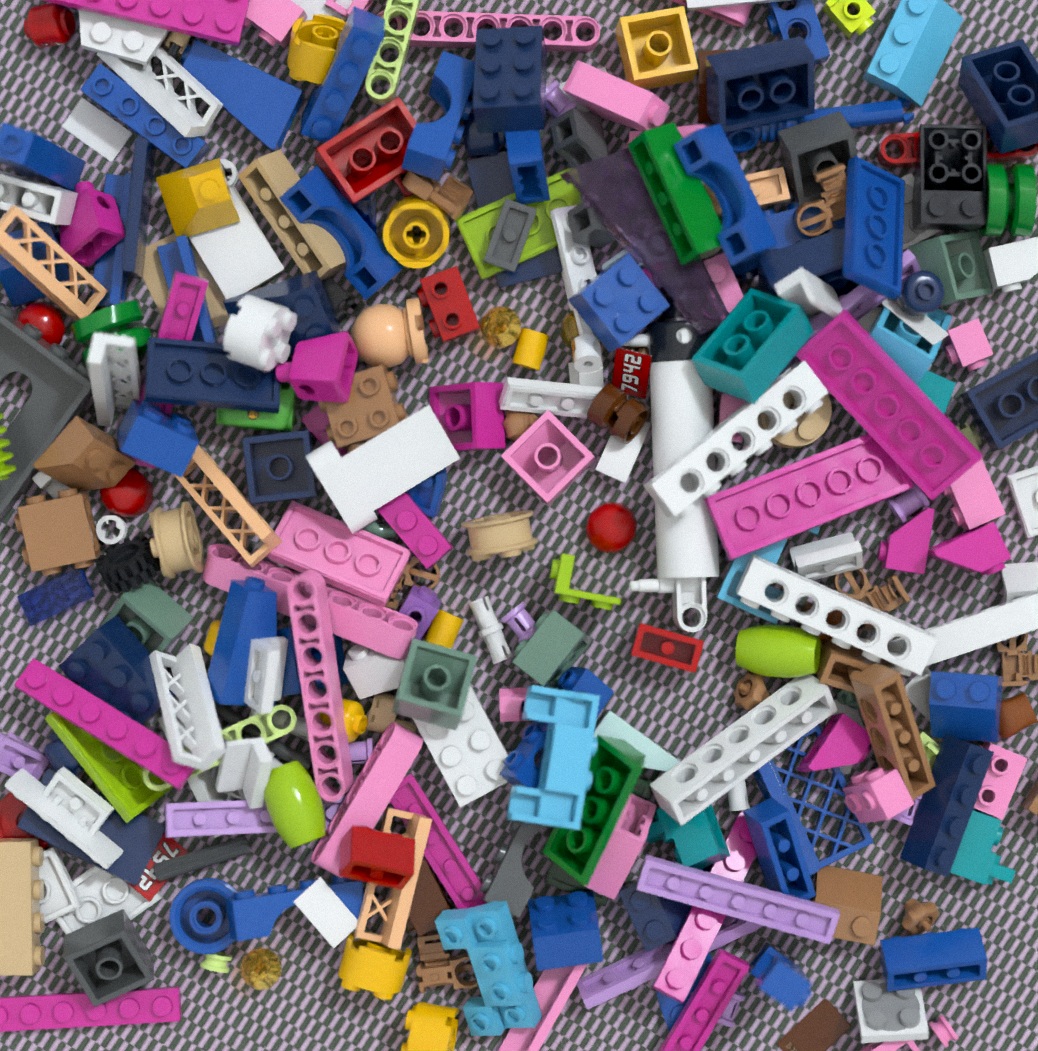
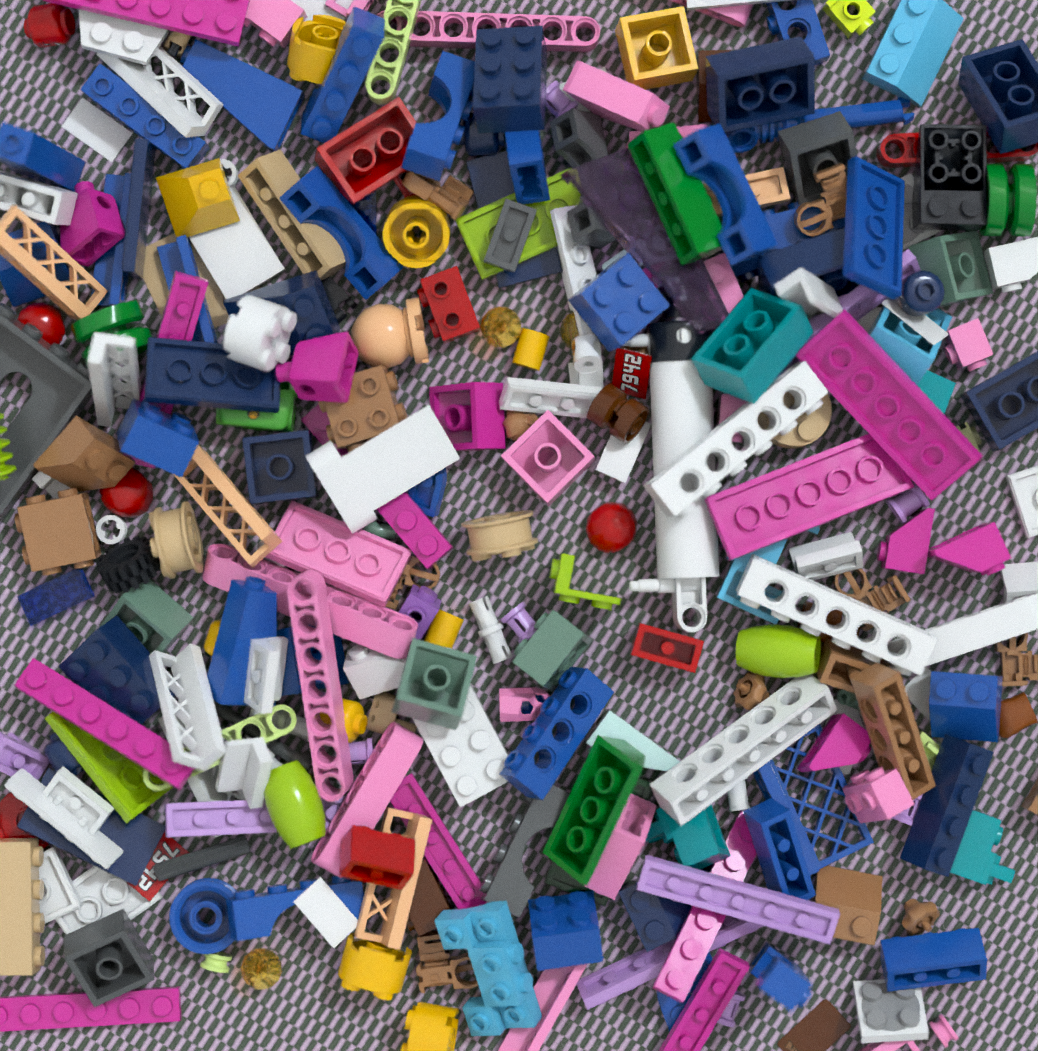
medium azure bracket [507,685,600,830] -> none
bright pink brick [942,458,1006,530] -> none
bright pink brick [974,741,1028,820] -> none

